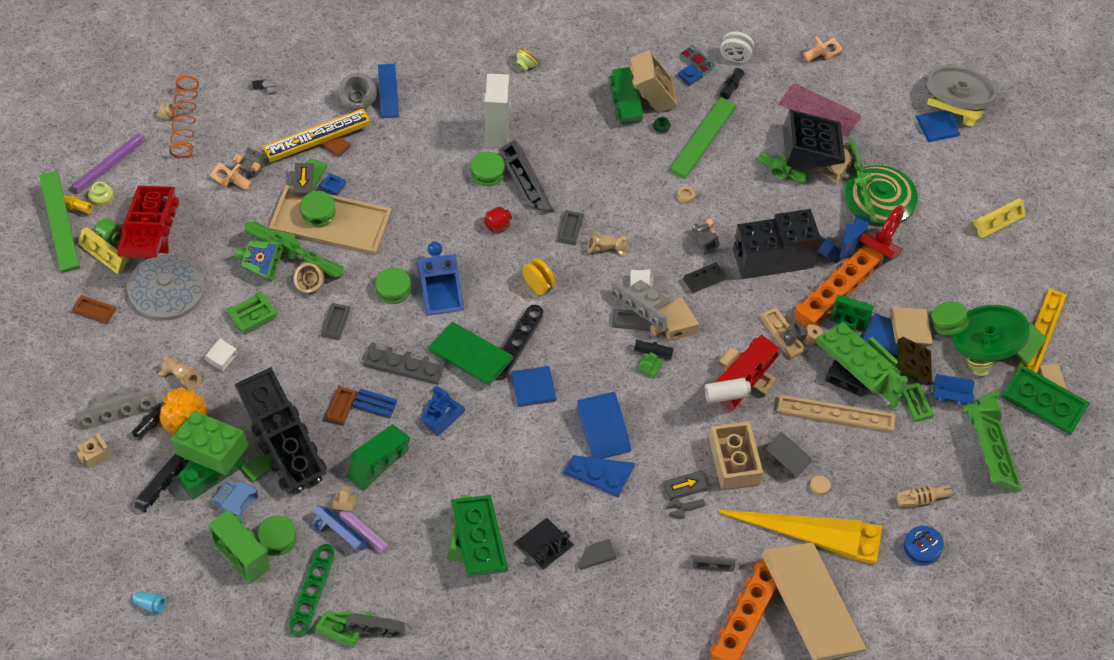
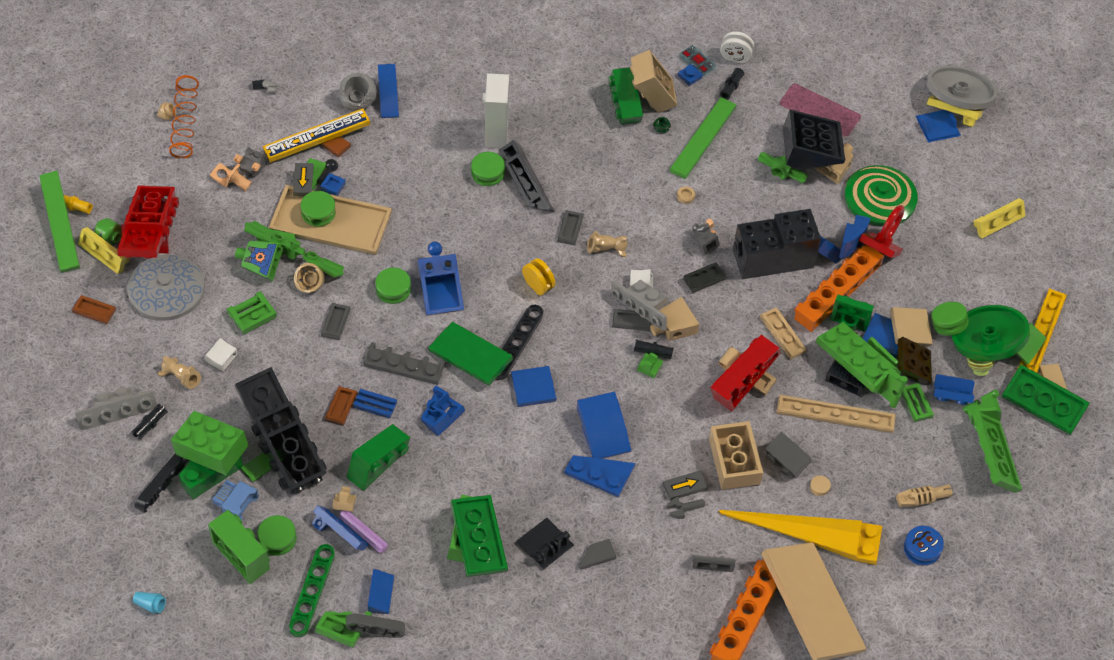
medium lavender axle [71,133,145,193] -> none
tan brick [76,433,110,468] -> none
yellowish green piece [88,182,114,206] -> none
light orange hair [160,387,207,435] -> none
red head [483,206,512,233] -> none
yellowish green piece [515,48,539,71] -> none
white brick [705,378,751,404] -> none
leg [784,320,823,347] -> none
light nougat bracket [803,36,843,63] -> none
bright green piece [849,137,877,223] -> none
none -> black bar [317,159,338,185]
none -> blue slope [368,569,394,614]

